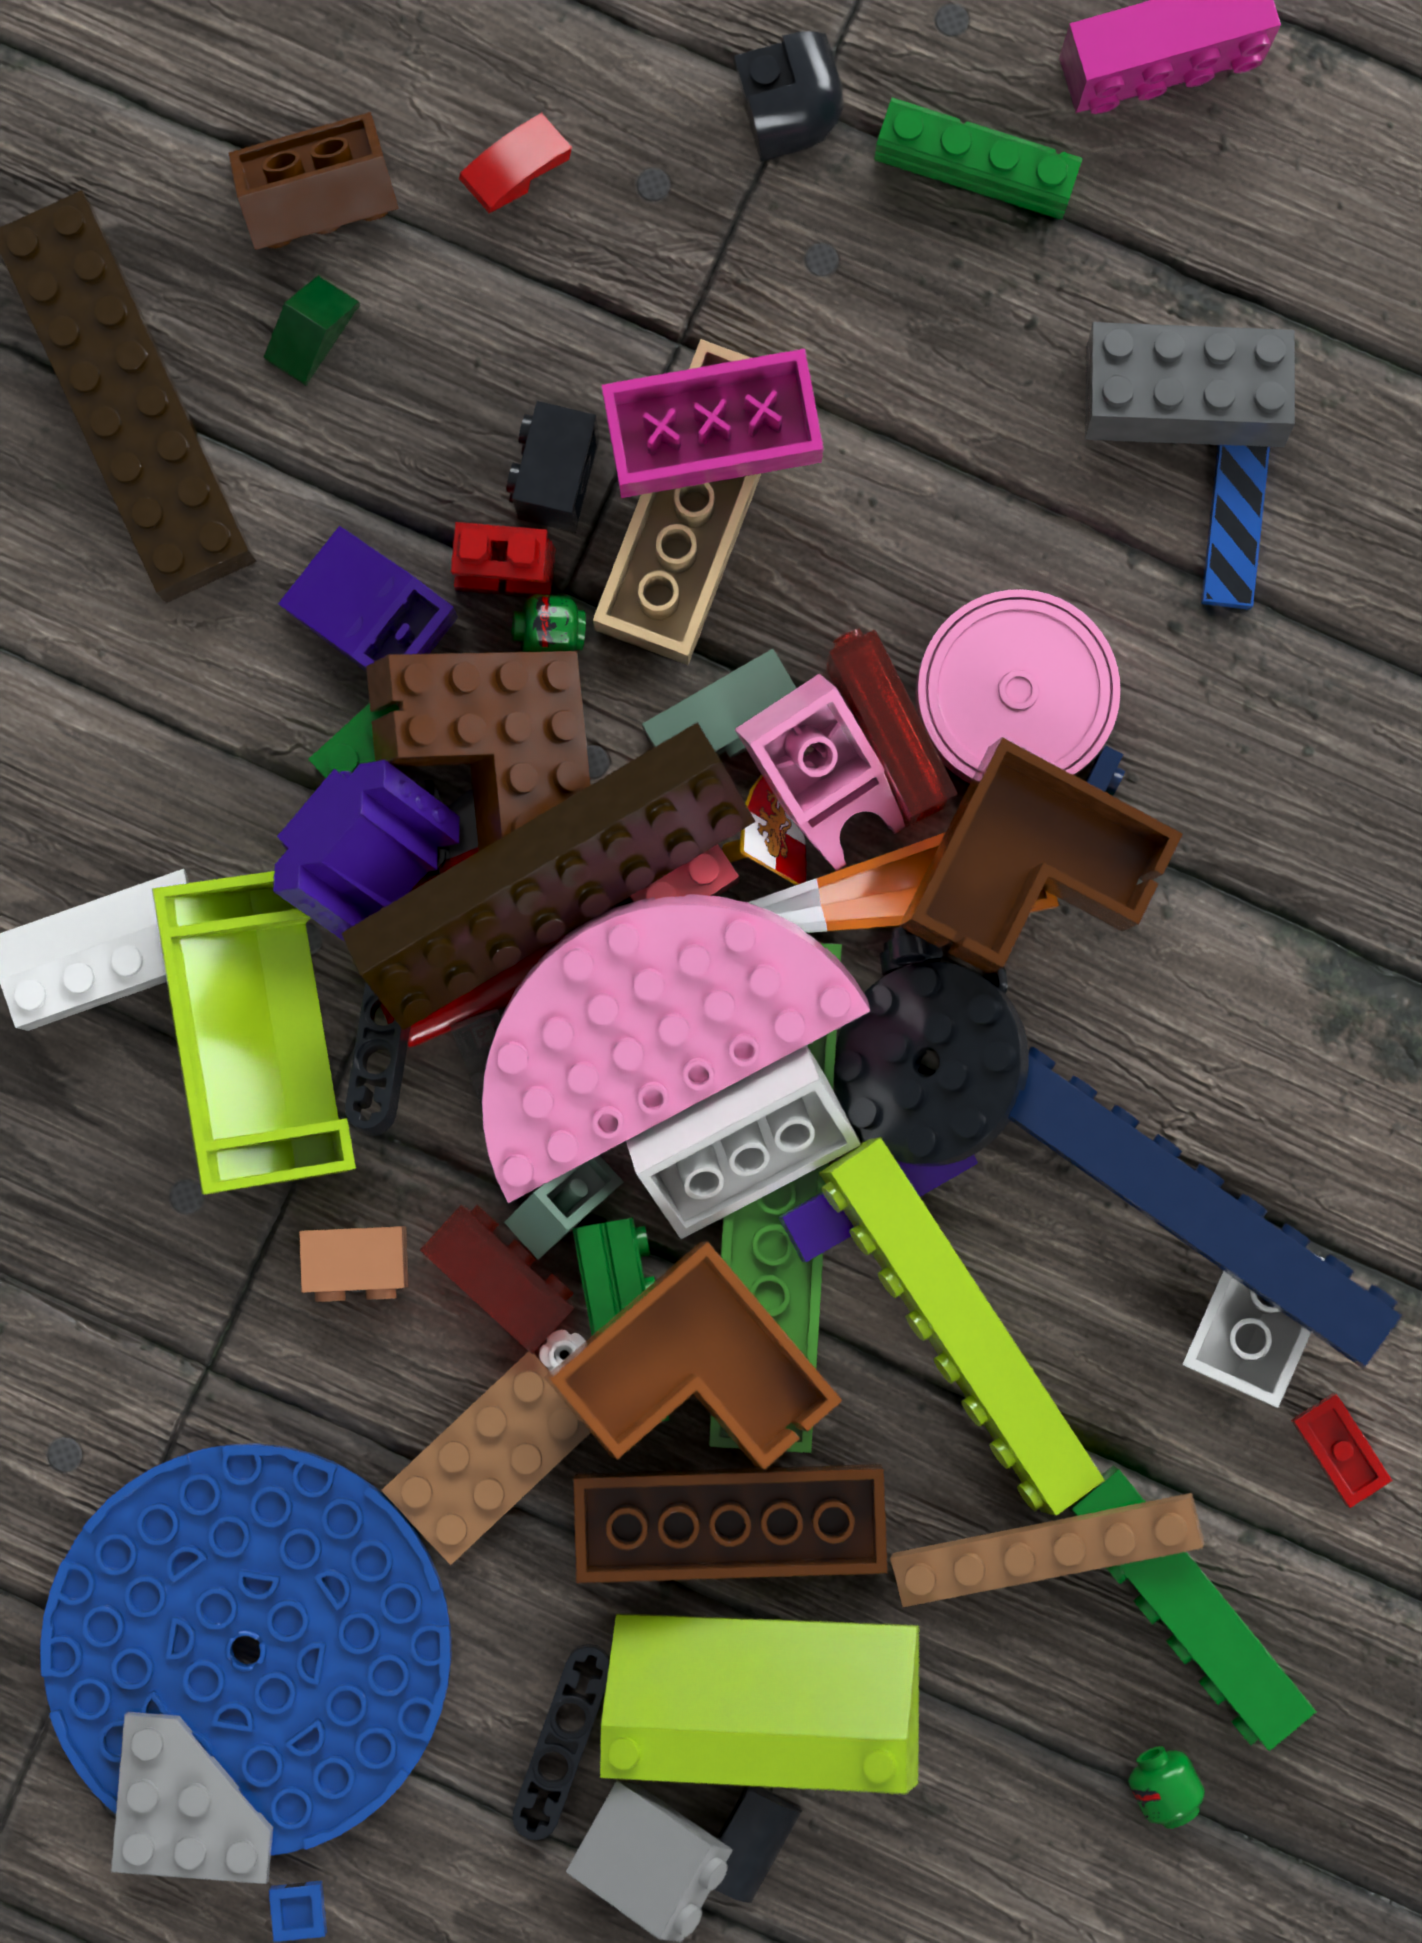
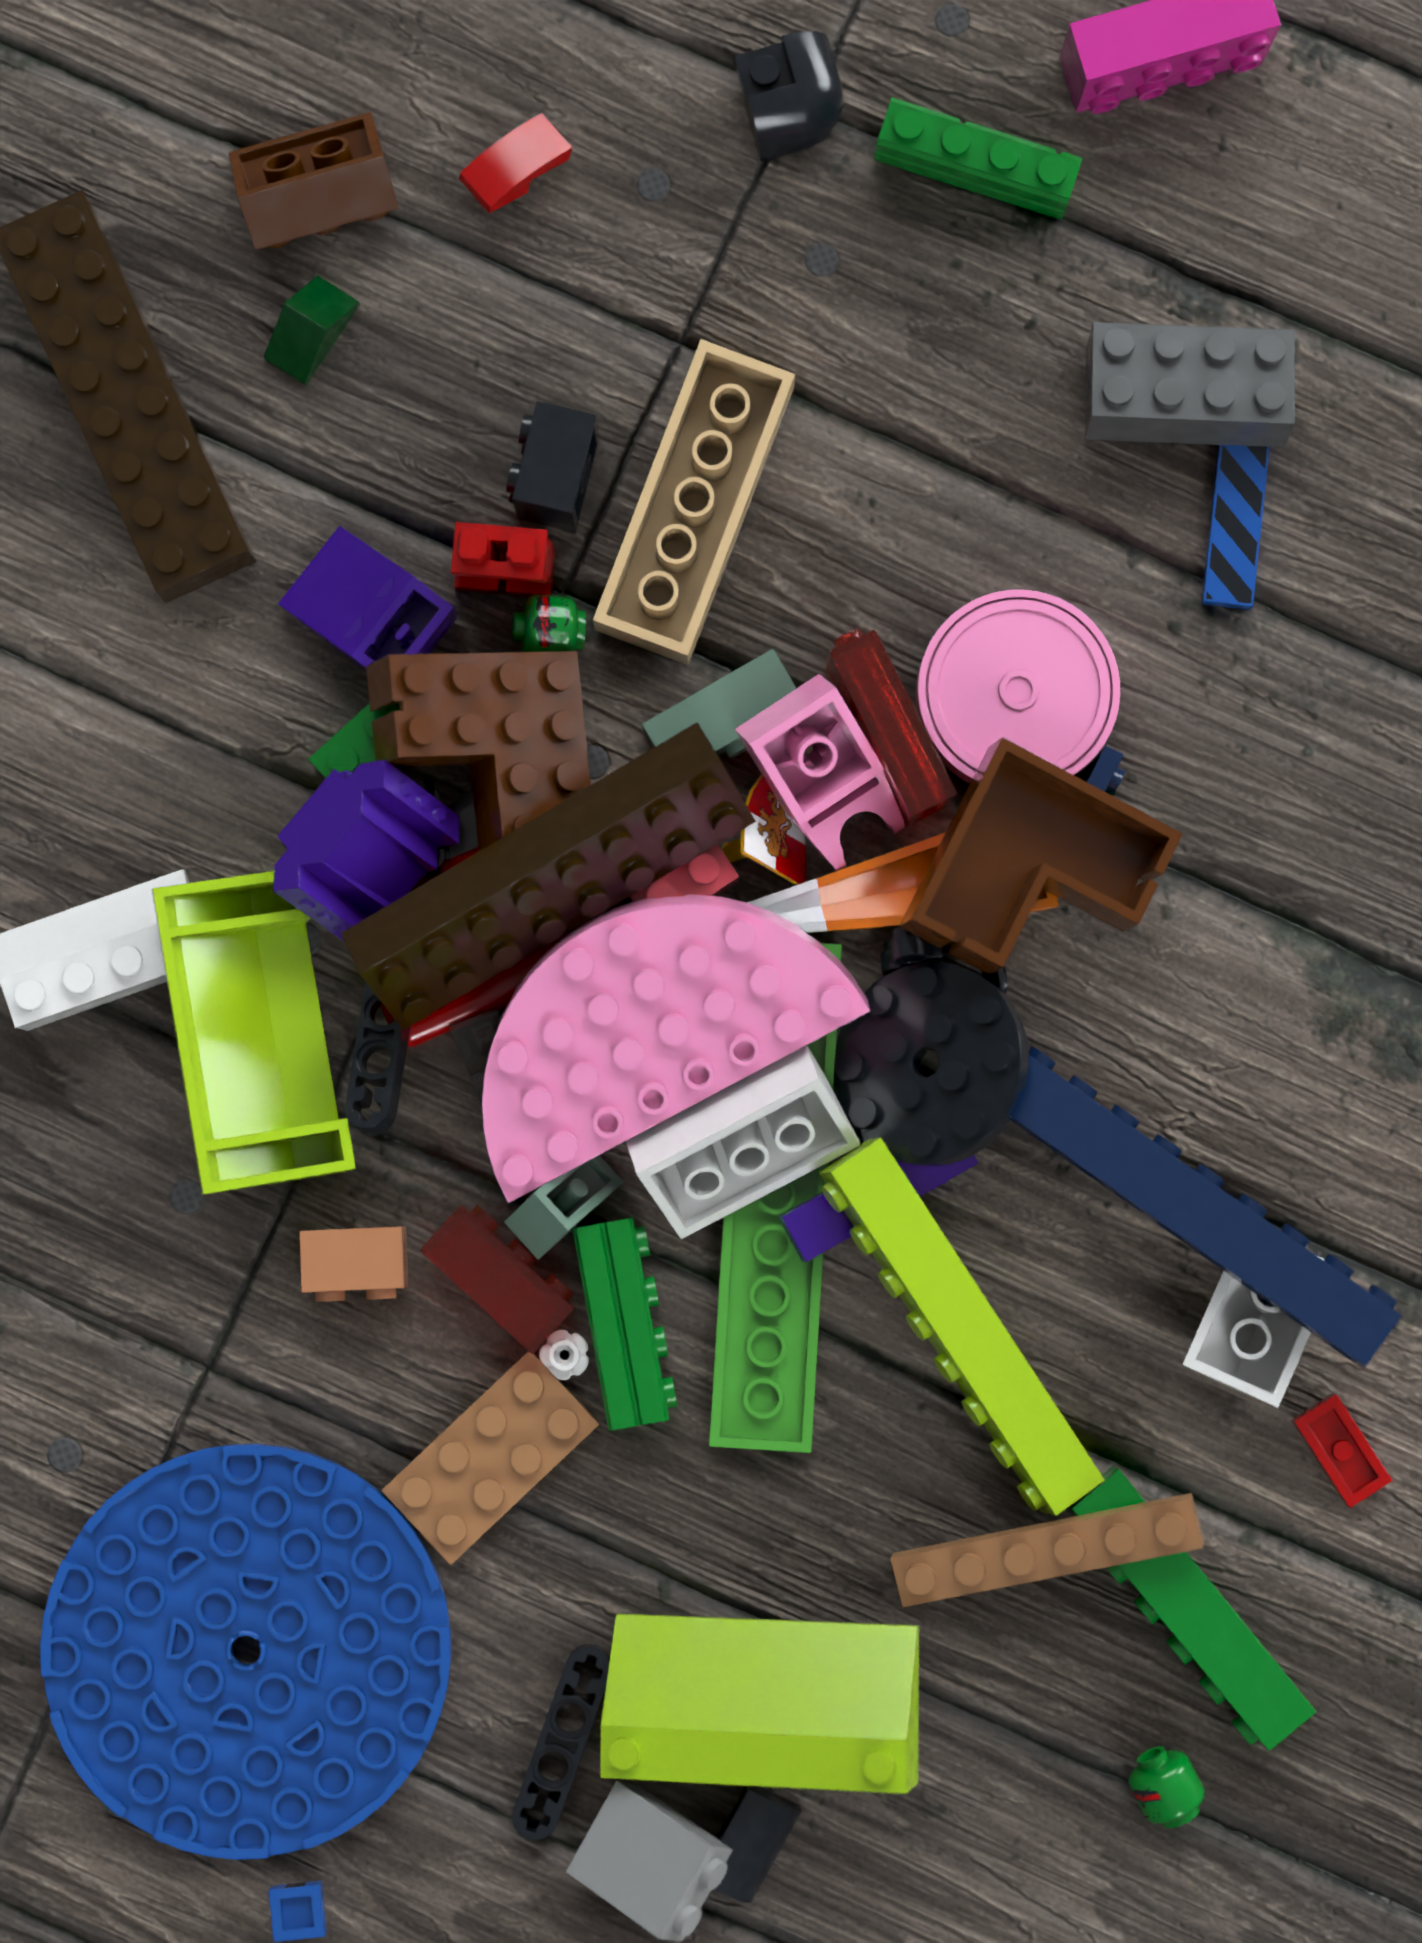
light grey plate [111,1712,273,1884] -> none
dark orange piece [544,1242,842,1470] -> none
reddish brown brick [573,1464,887,1583] -> none
dark pink brick [602,349,824,498] -> none

